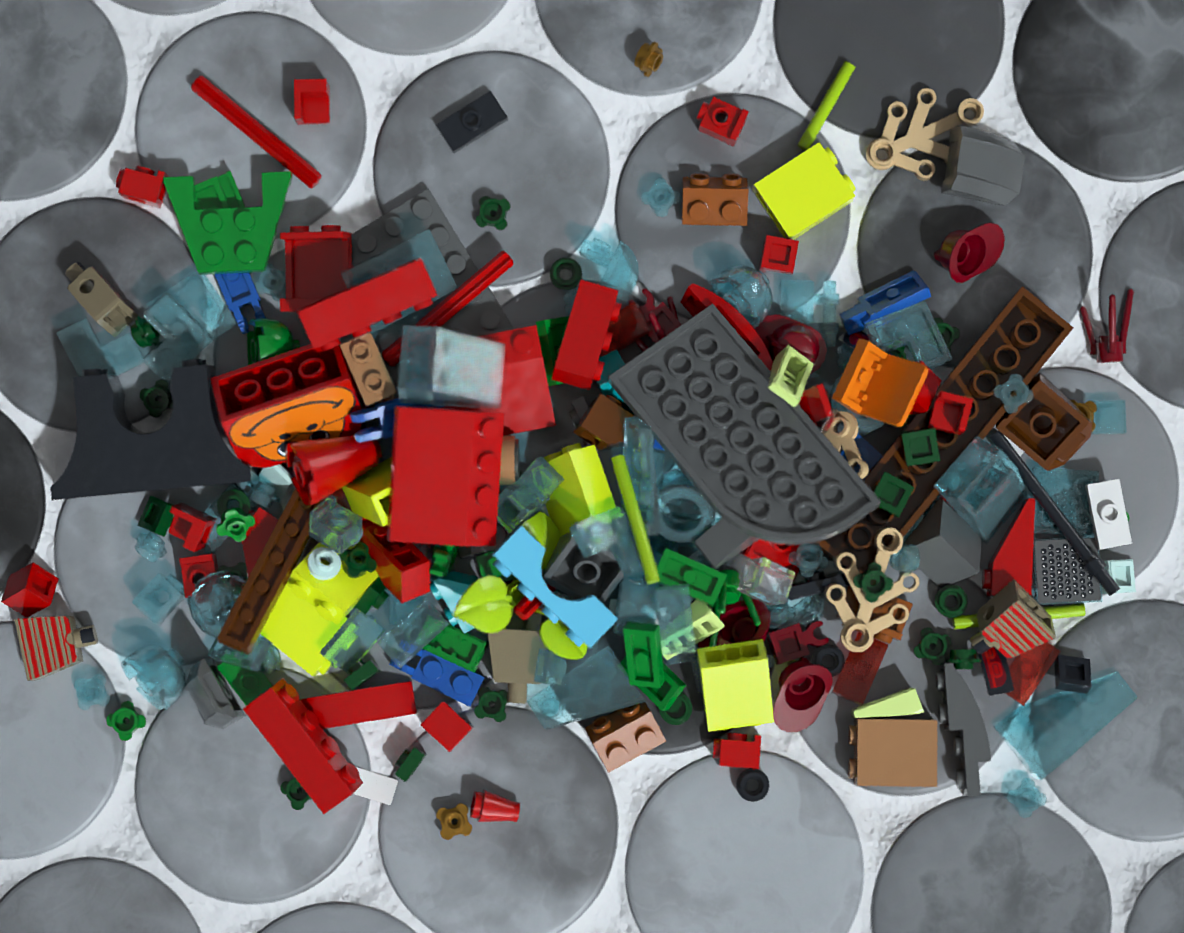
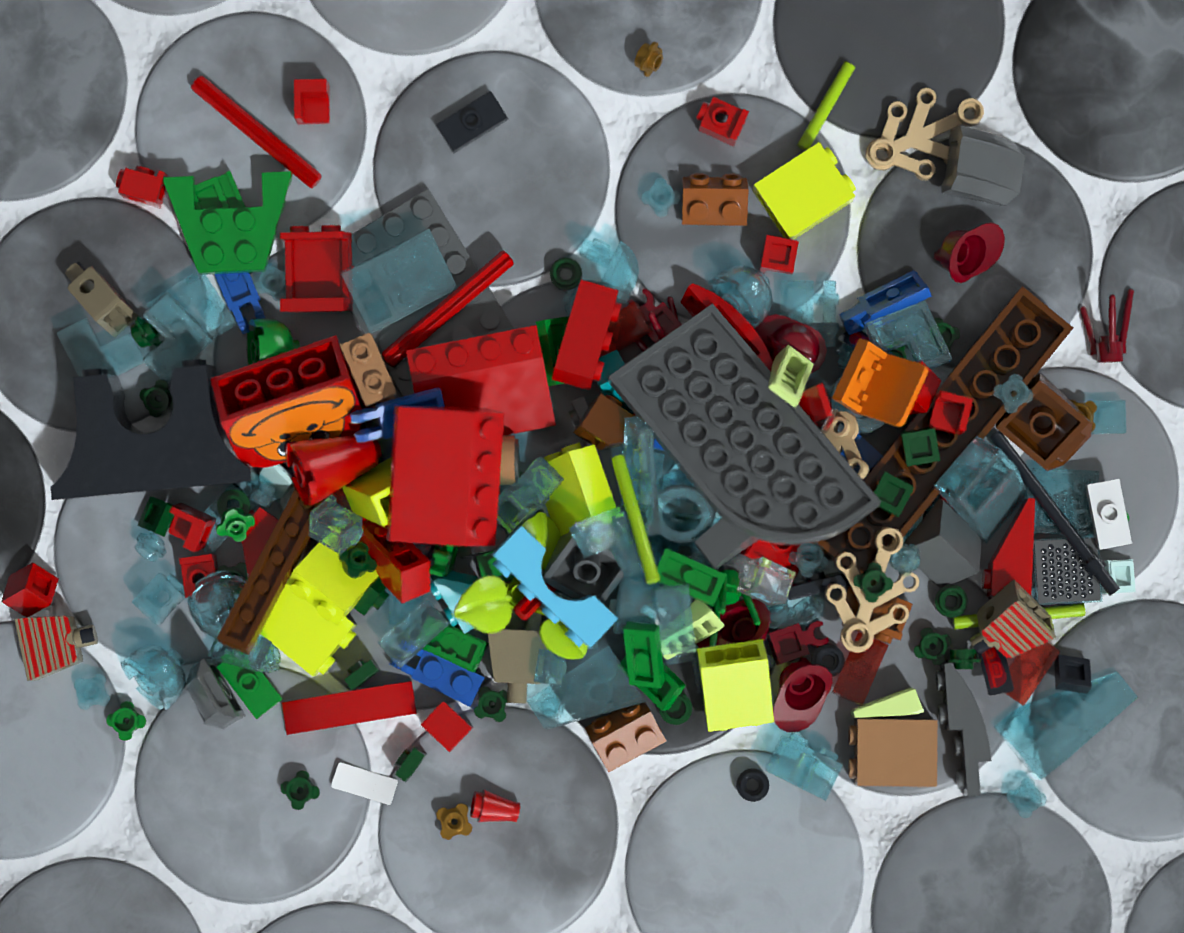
red brick [243,678,364,814] -> none
red brick [297,257,438,351] -> none
light aqua plate [307,547,341,580] -> none
clear light blue piece [320,608,386,674] -> none
clear light blue slope [398,325,505,408] -> none
dark green plate [476,196,511,231] -> none
red brick [712,733,761,769] -> none
none -> clear light blue brick [764,732,843,801]

